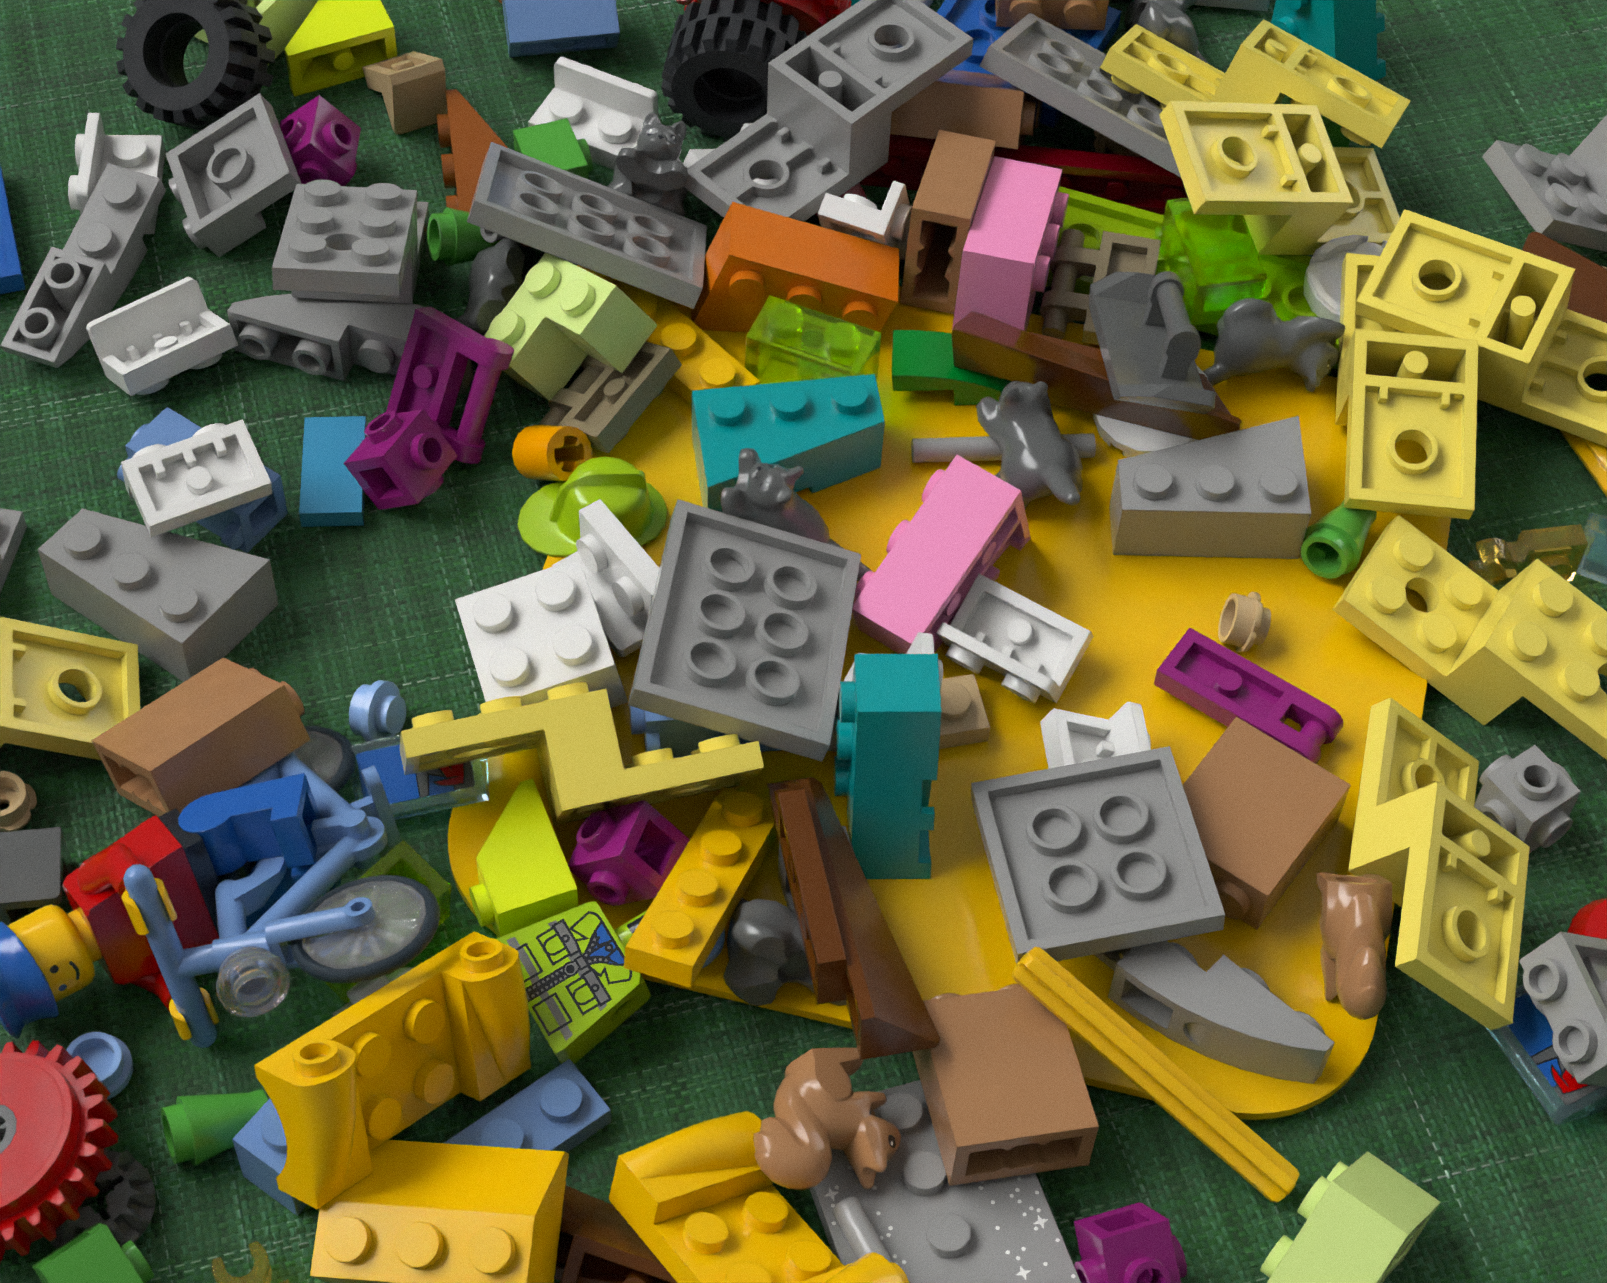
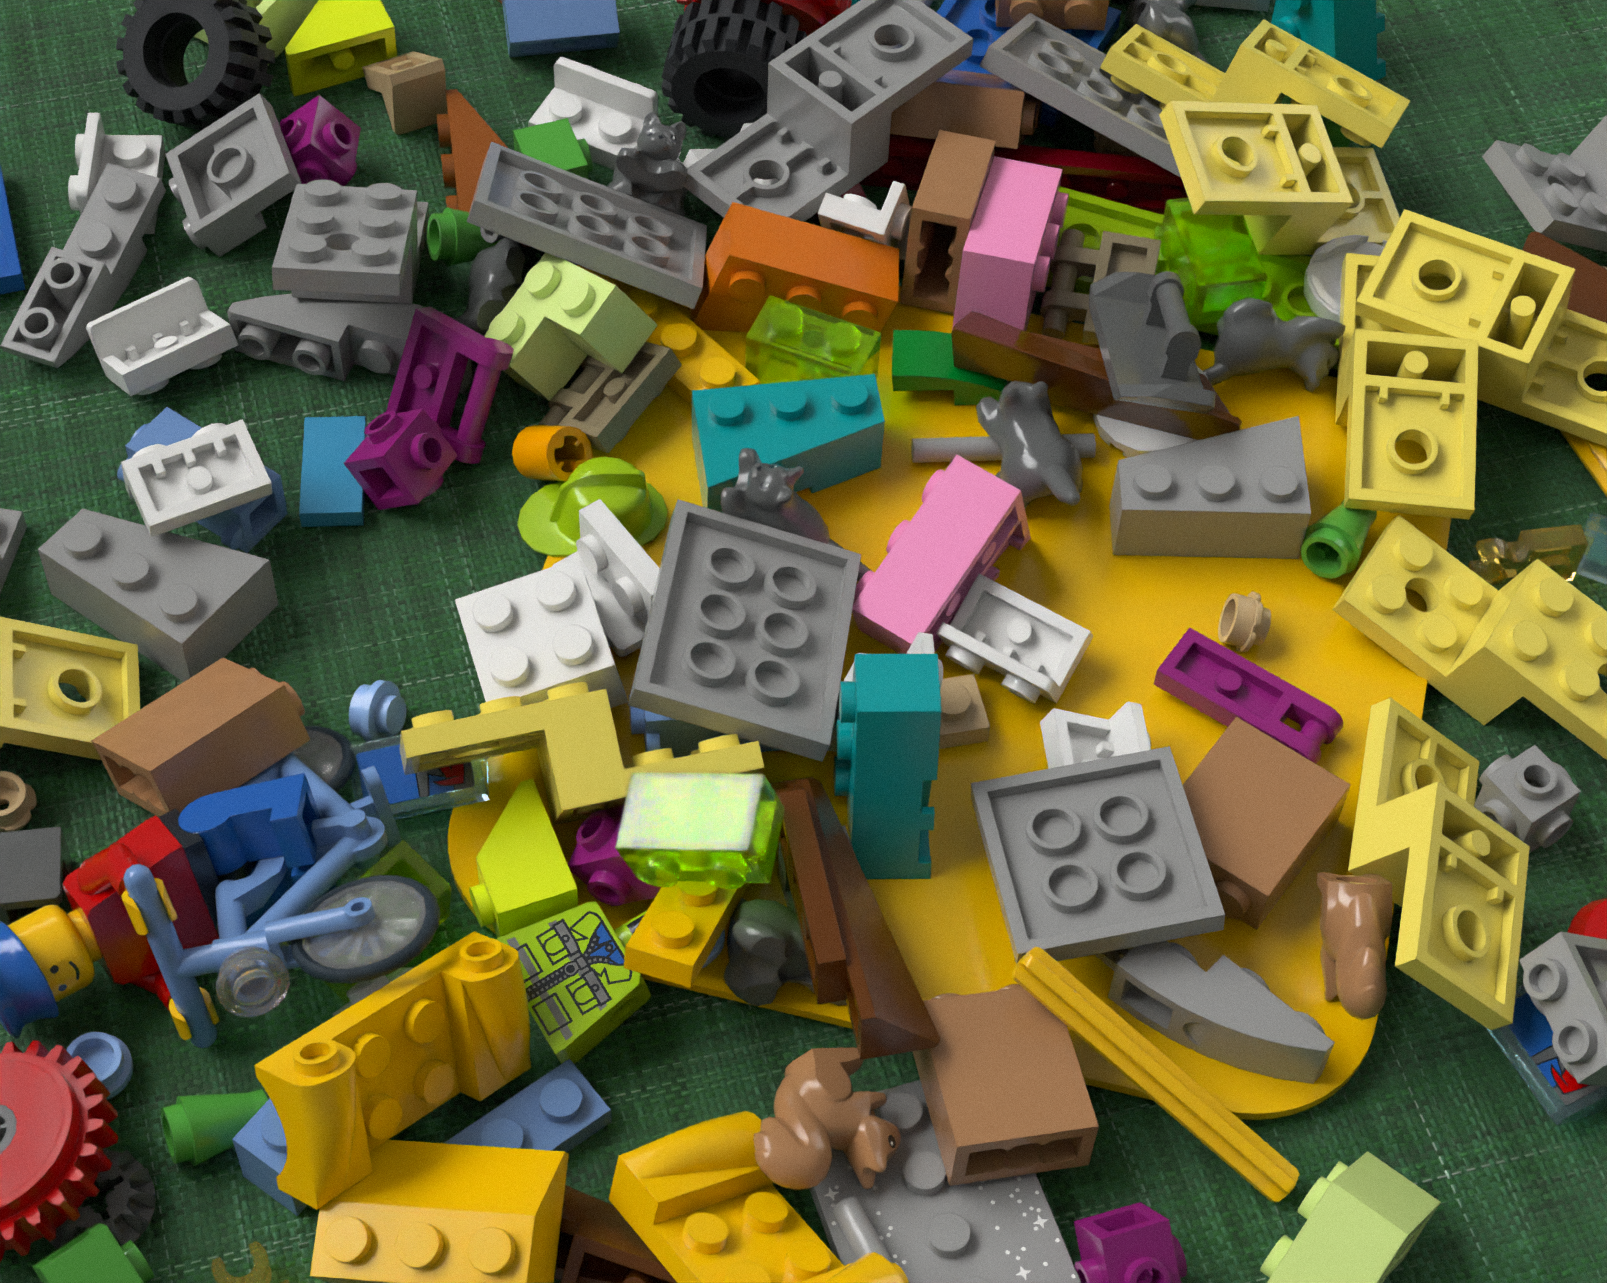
none -> clear neon green brick [615,773,785,889]

